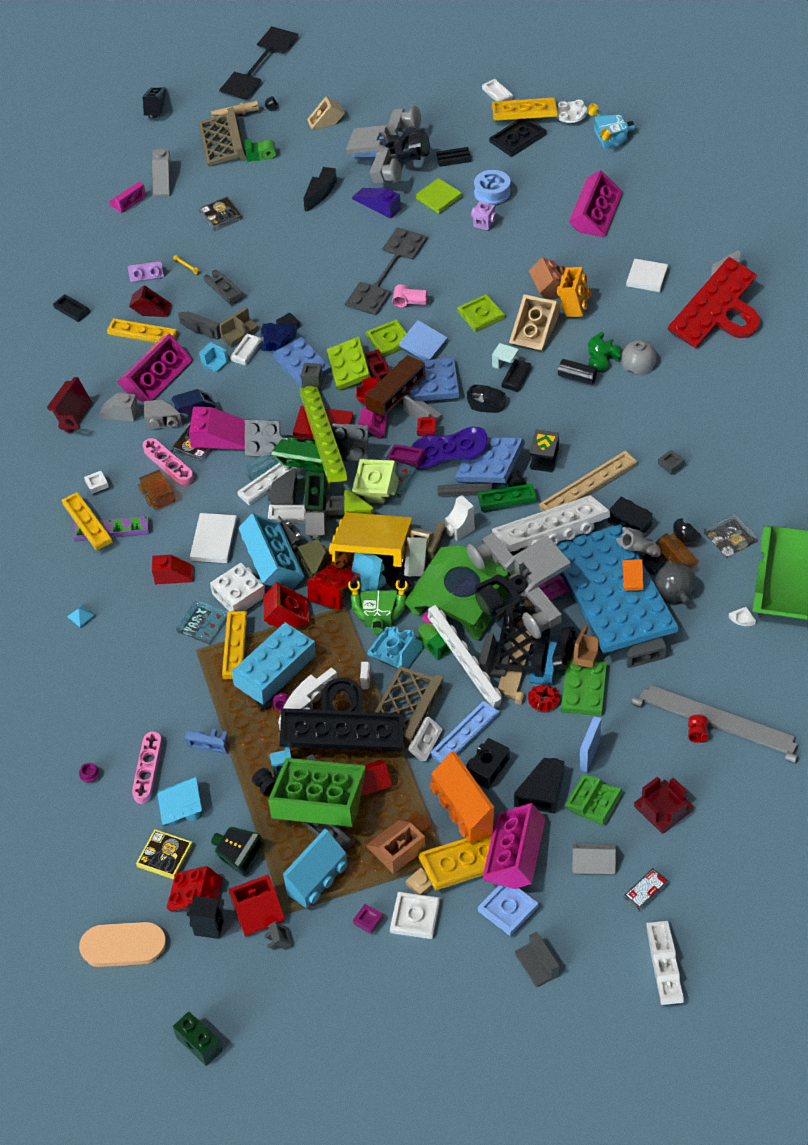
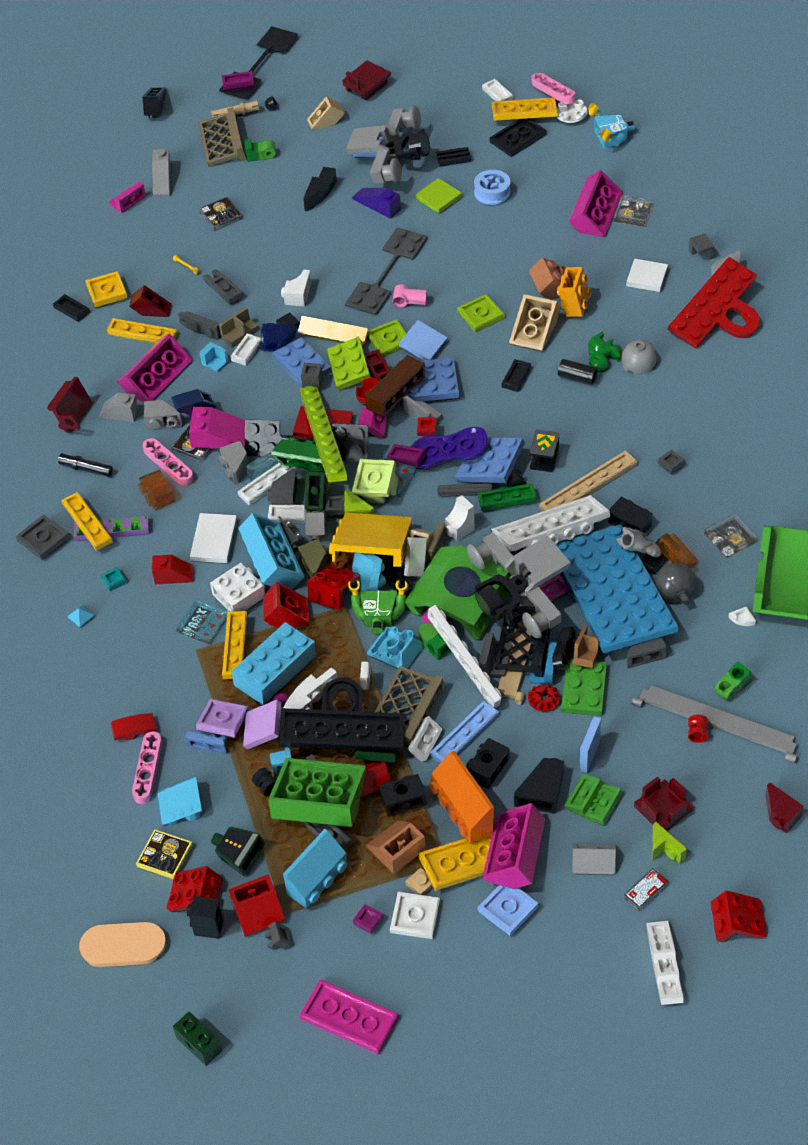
magenta plate [79,763,100,783] -> none
white plate [84,471,109,494] -> none
lavender hinge [128,261,164,282] -> none
black piece [467,384,506,413] -> none
lavender brick [471,201,497,231] -> none
light aqua panel [492,343,519,369] -> none
dark grey panel [515,932,559,987] -> none
orange slope [622,559,643,591] -> none
black hair [673,518,702,545] -> none
none -> dark grey plate [16,514,70,560]
none -> black pin [58,453,113,477]
none -> yellow plate [85,271,127,307]
none -> teal tile [100,567,127,591]
none -> red slope [111,713,156,740]
none -> lavender tile [196,699,248,737]
none -> light grey slope [219,441,249,485]
none -> magenta tile [222,71,255,90]
none -> lavender tile [243,700,281,749]
none -> white arch [281,270,311,306]
none -> tile [298,316,369,346]
none -> dark pink tile [299,979,399,1054]
none -> dark red piece [342,60,391,100]
none -> dark green tile [354,750,398,762]
none -> black brick [379,774,427,817]
none -> bright pink beam [531,73,576,104]
none -> clear tile [613,195,654,227]
none -> lime slope [652,822,687,864]
none -> dark grey panel [689,234,714,259]
none -> red bracket [711,890,767,942]
none -> leg [714,661,752,701]
none -> dark red slope [765,782,804,833]

